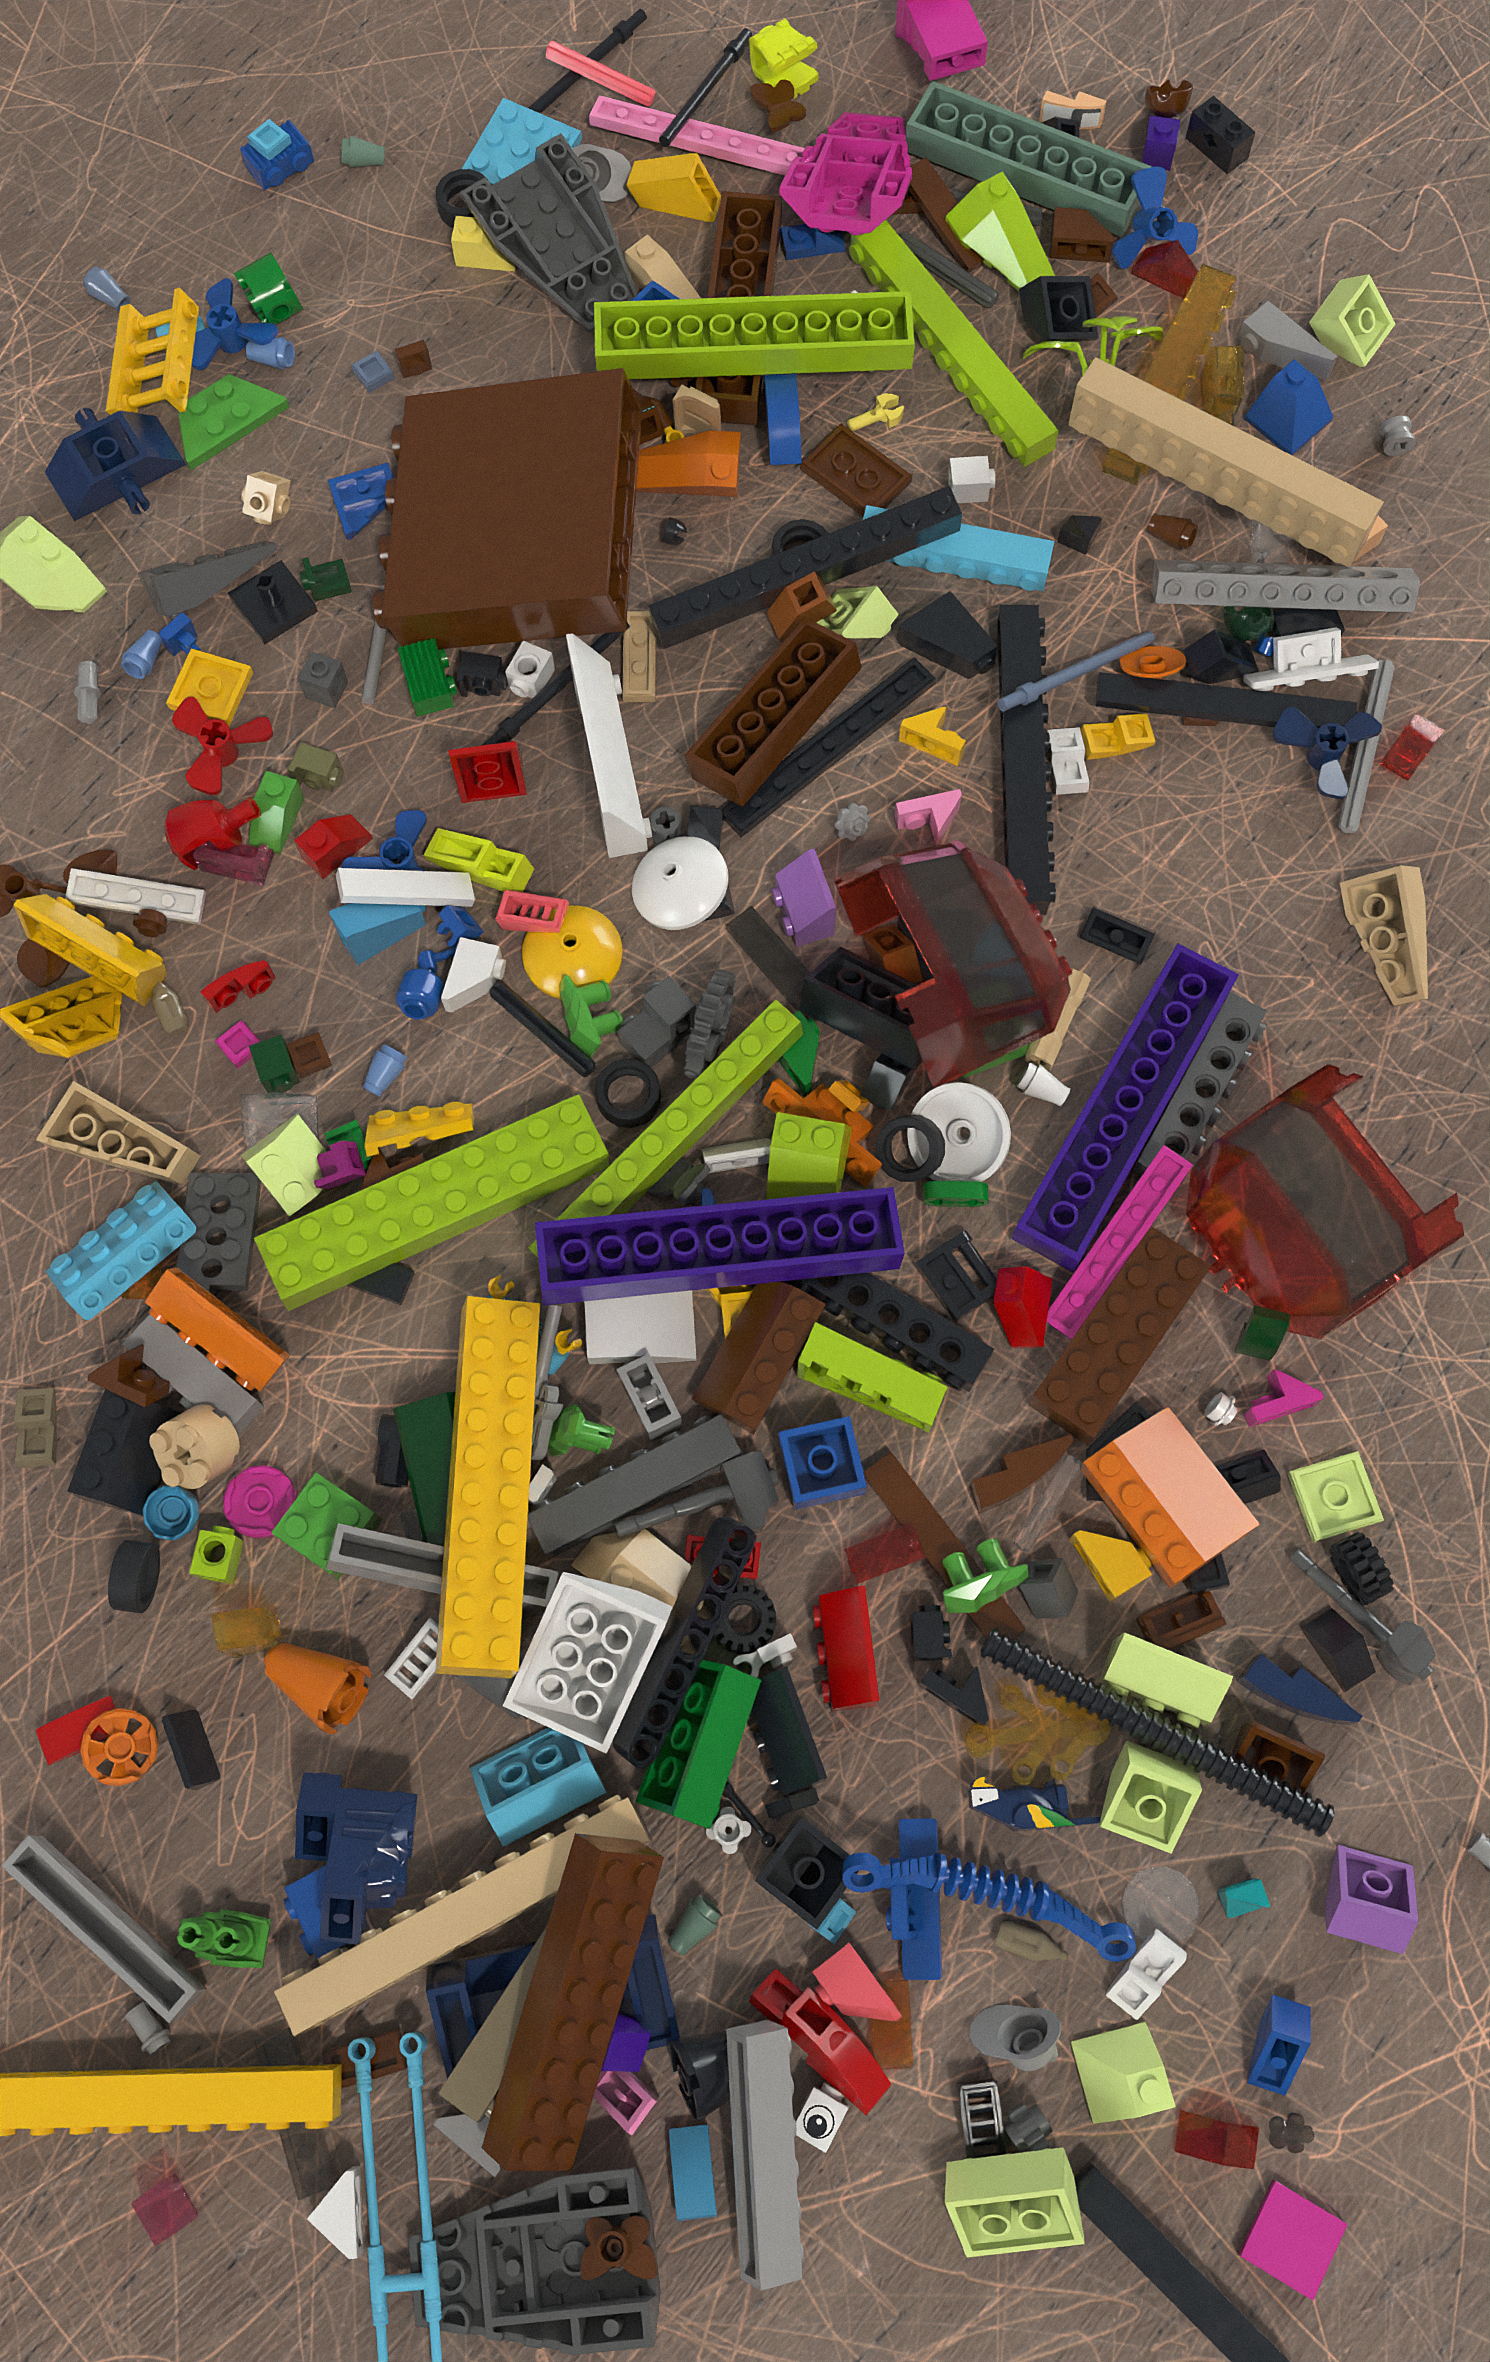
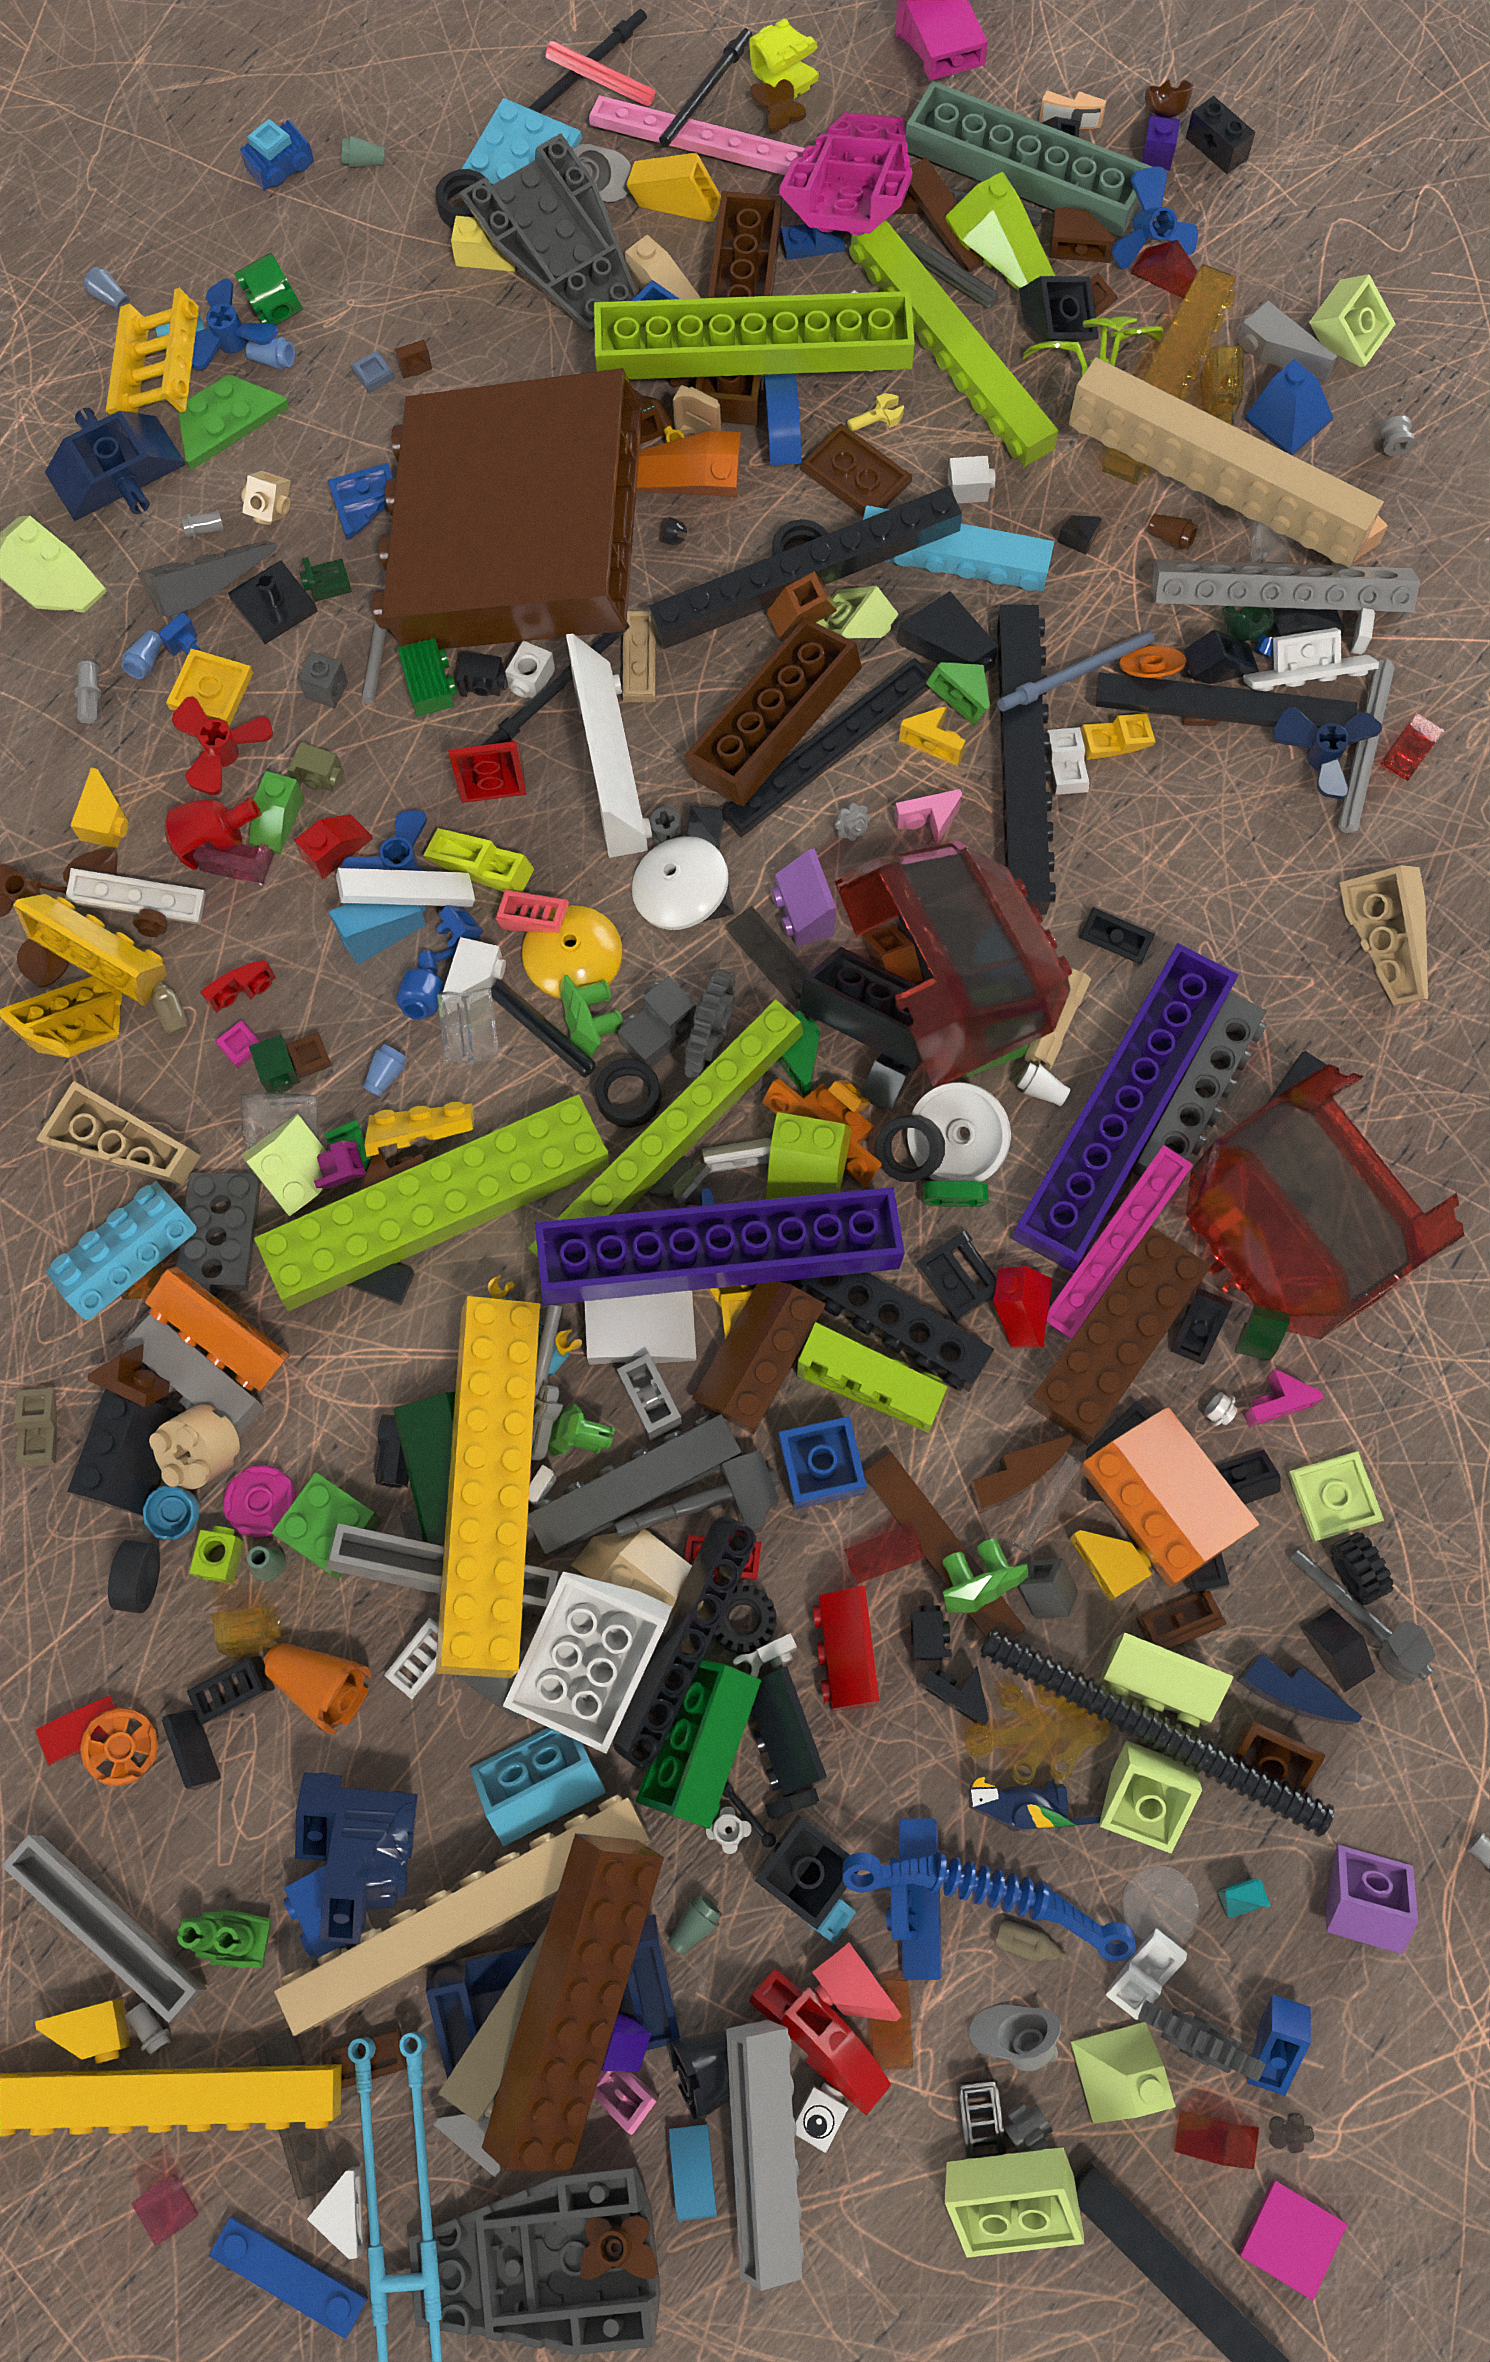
none -> yellow slope [35,1998,131,2064]
none -> yellow slope [70,768,128,849]
none -> light grey pin [181,510,224,539]
none -> black slope [187,1656,275,1725]
none -> blue plate [209,2215,369,2339]
none -> sand green cone [247,1545,286,1582]
none -> clear panel [437,988,498,1064]
none -> bright green slope [926,662,990,726]
none -> dark grey gear [1138,2000,1266,2082]
none -> black slope [1170,1288,1232,1365]
none -> black slope [1261,1051,1327,1118]
none -> white tile [1351,608,1375,655]

